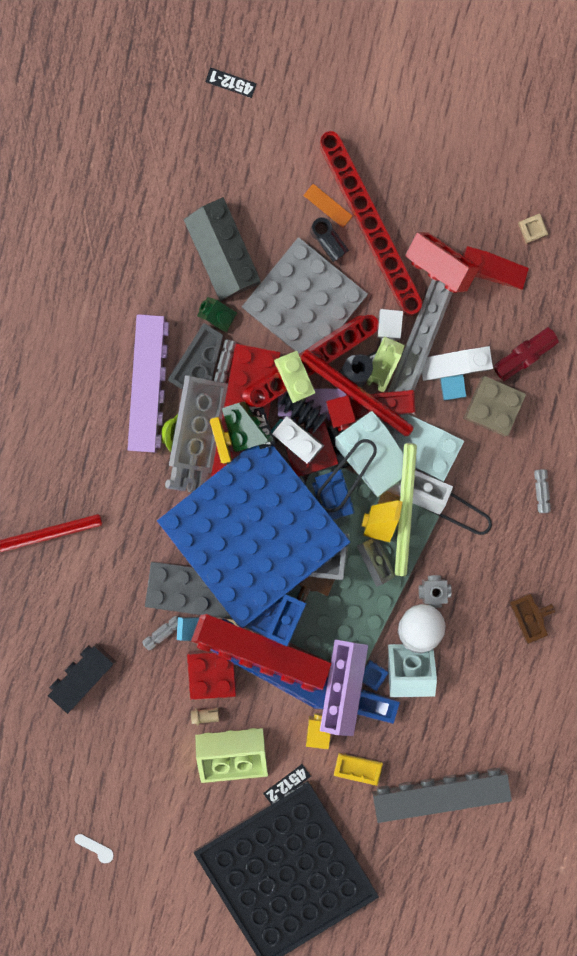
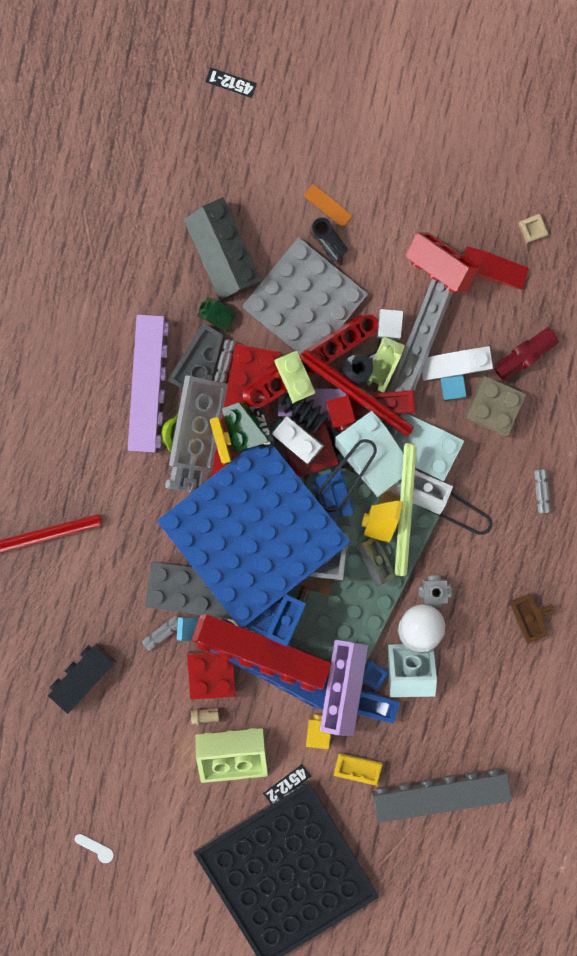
red beam [320,131,422,316] -> none

